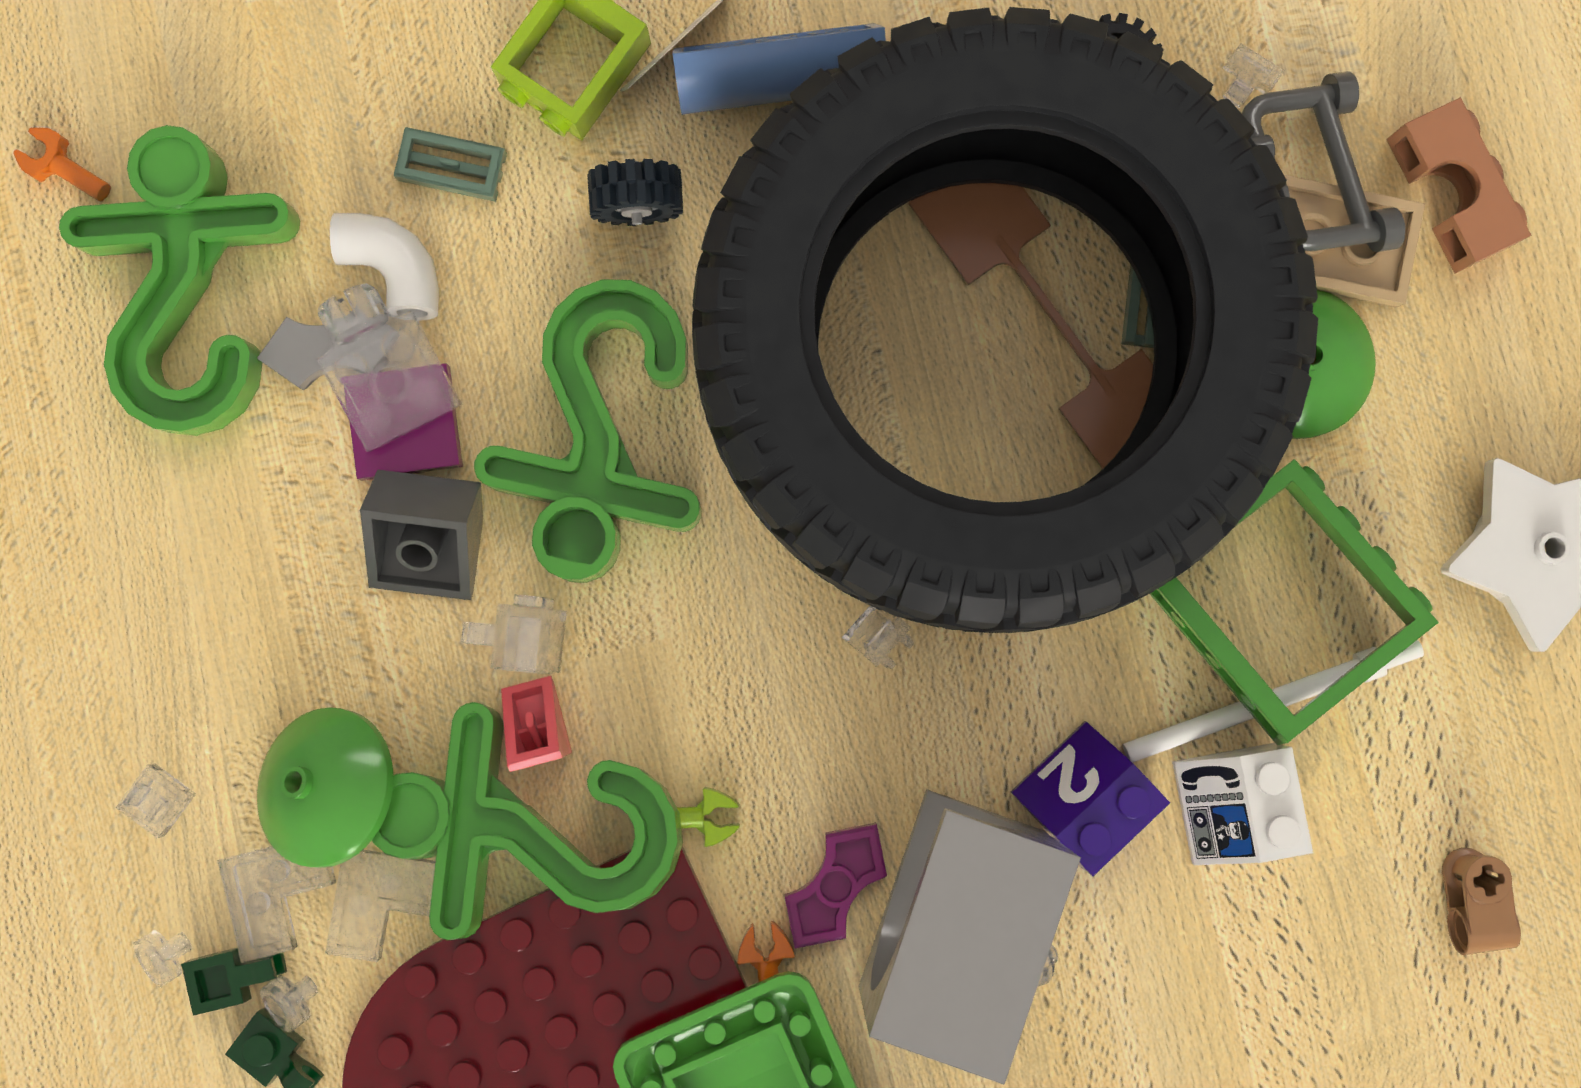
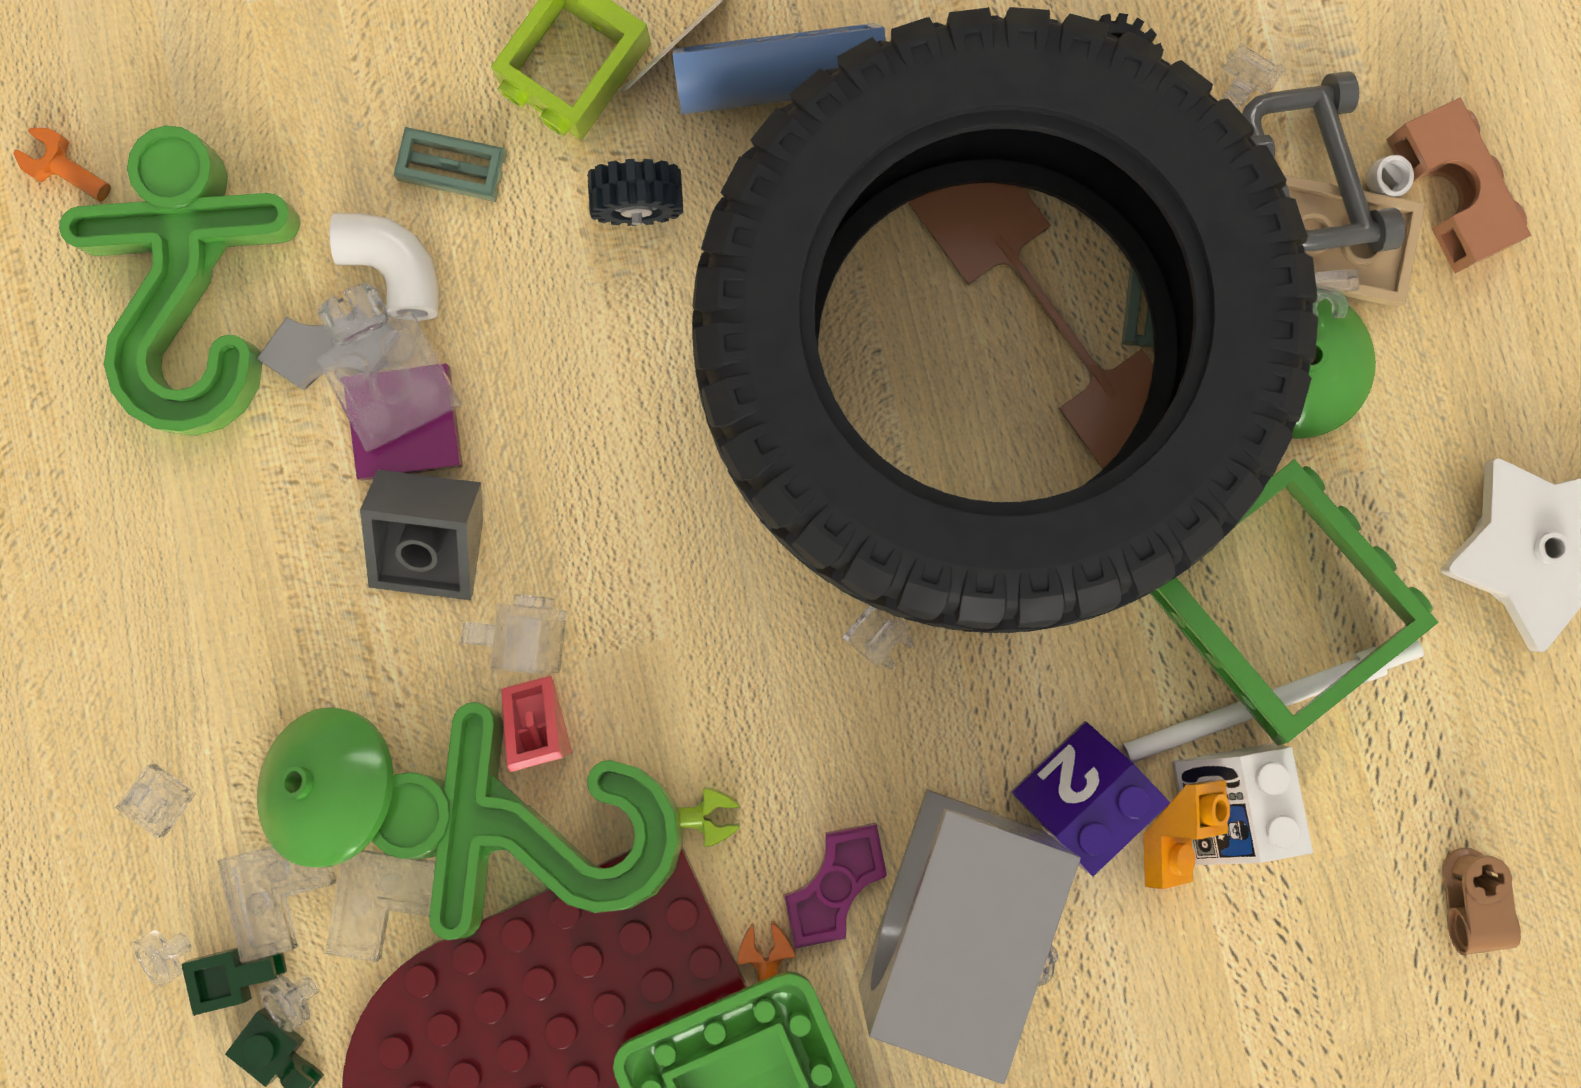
bright green piece [474,279,702,583] -> none
none -> light orange slope [1143,779,1230,889]
none -> clear tile [1313,269,1359,318]
none -> white hinge [1366,155,1414,197]

